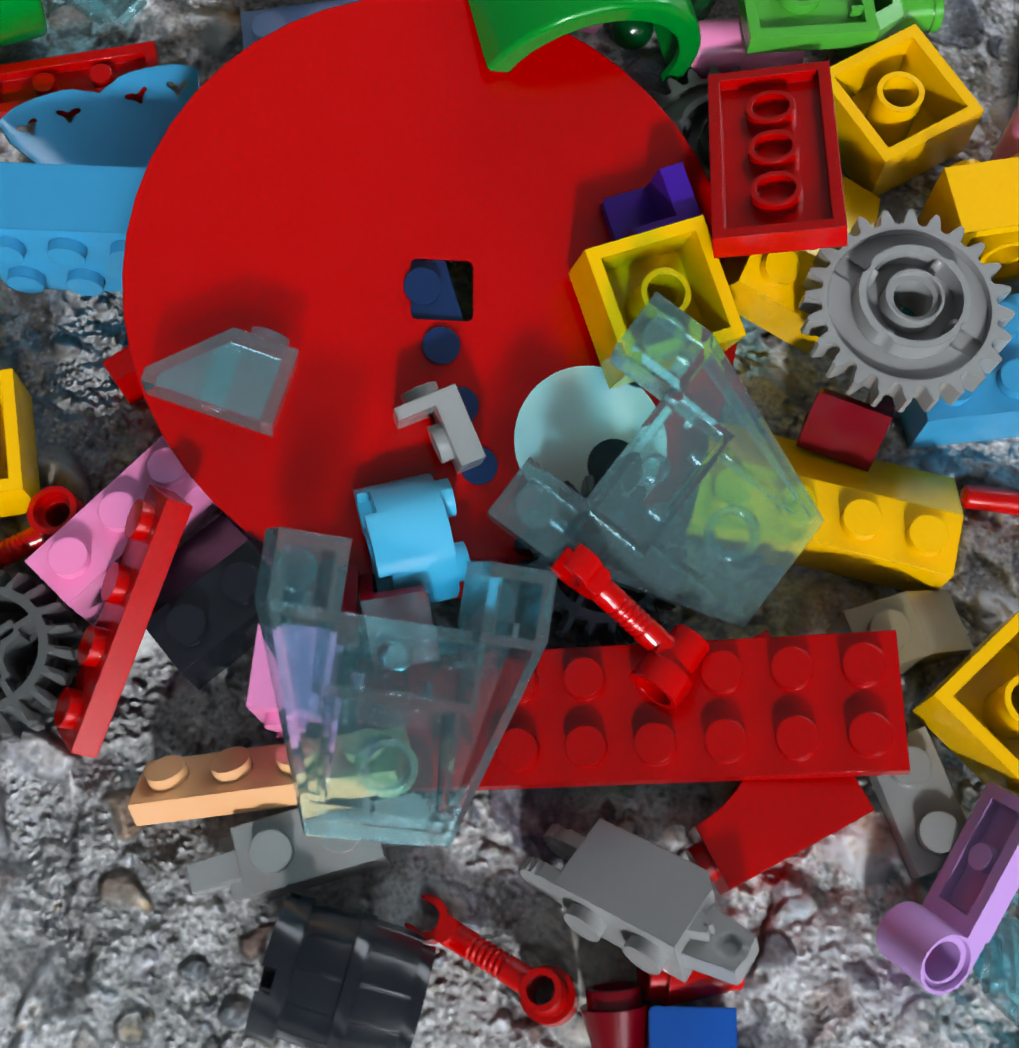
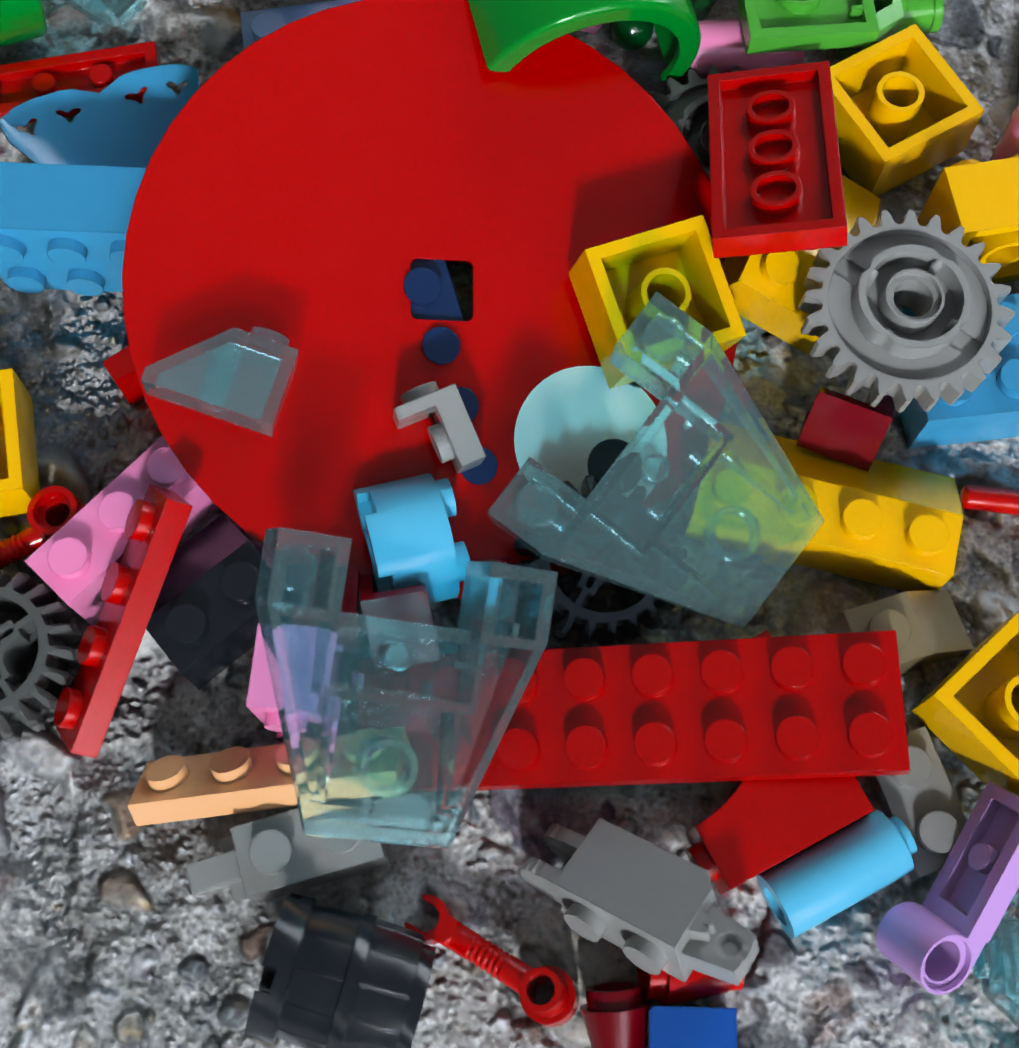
red brick [550,543,710,710] -> none
dark purple panel [600,162,701,241] -> none
none -> medium azure brick [757,810,917,938]

